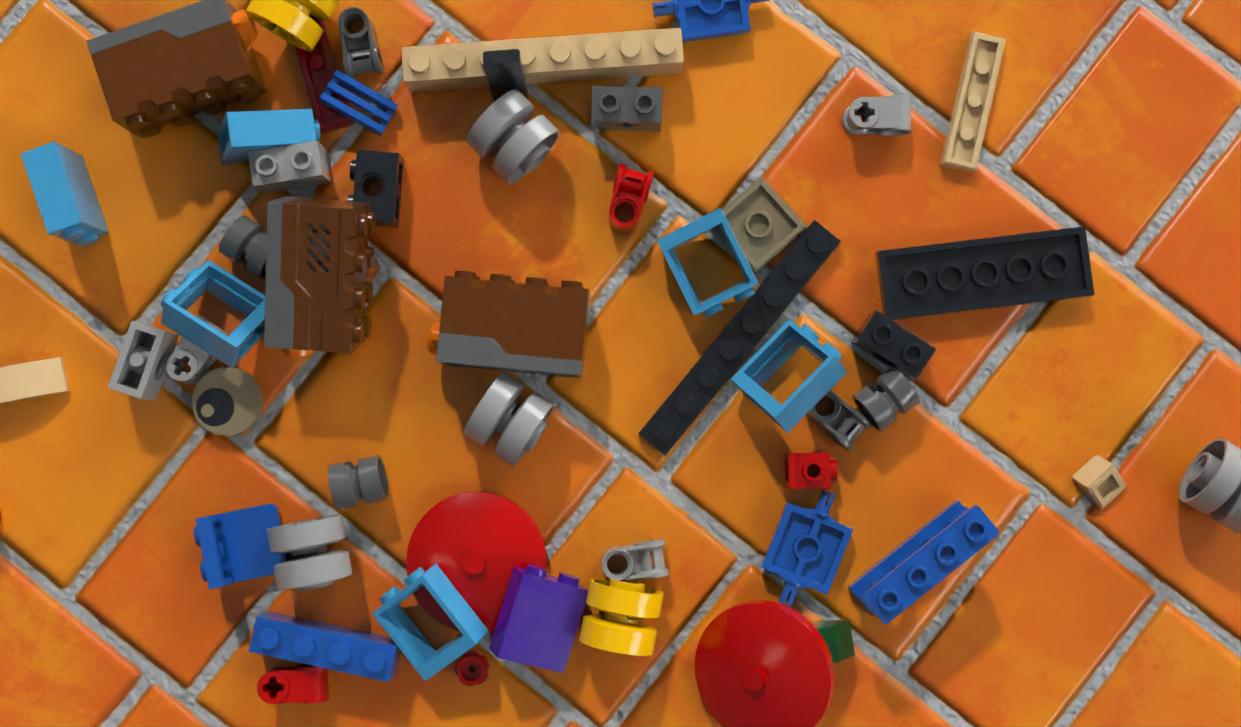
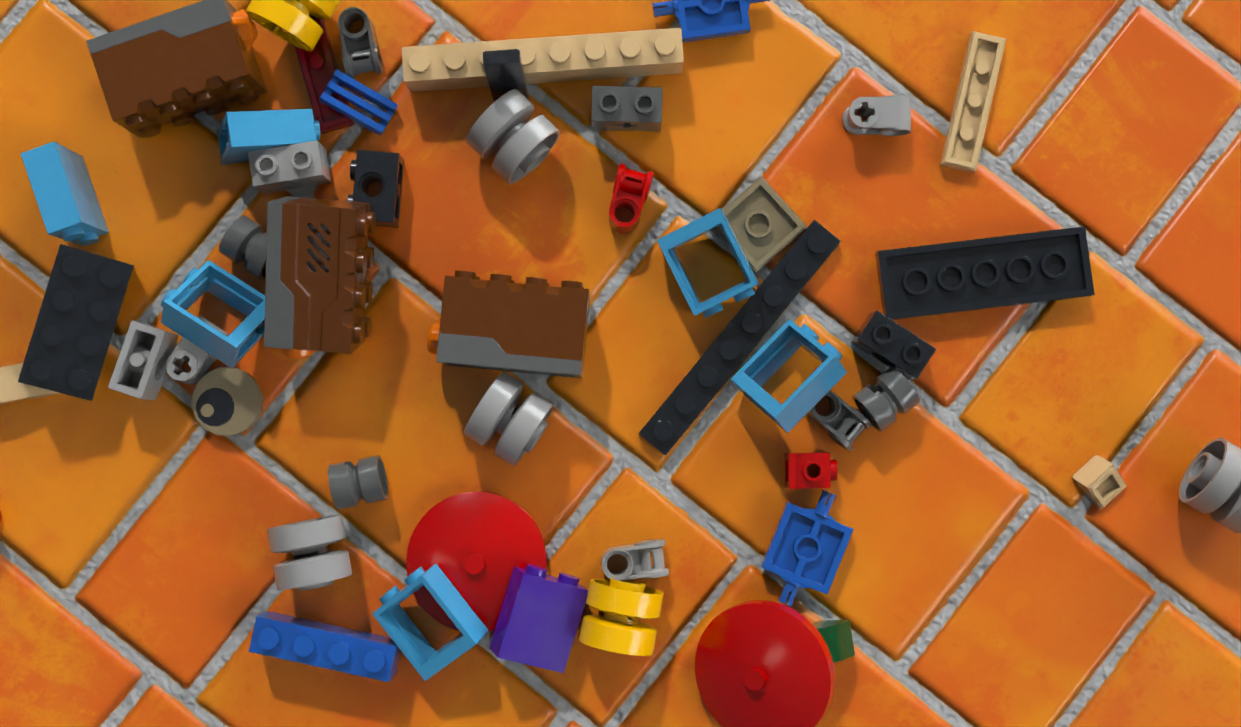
blue bracket [193,503,288,589] -> none
red piece [257,664,329,704] -> none
red plate [455,651,490,686] -> none
blue fence [848,500,999,624] -> none
none -> black brick [18,244,134,401]

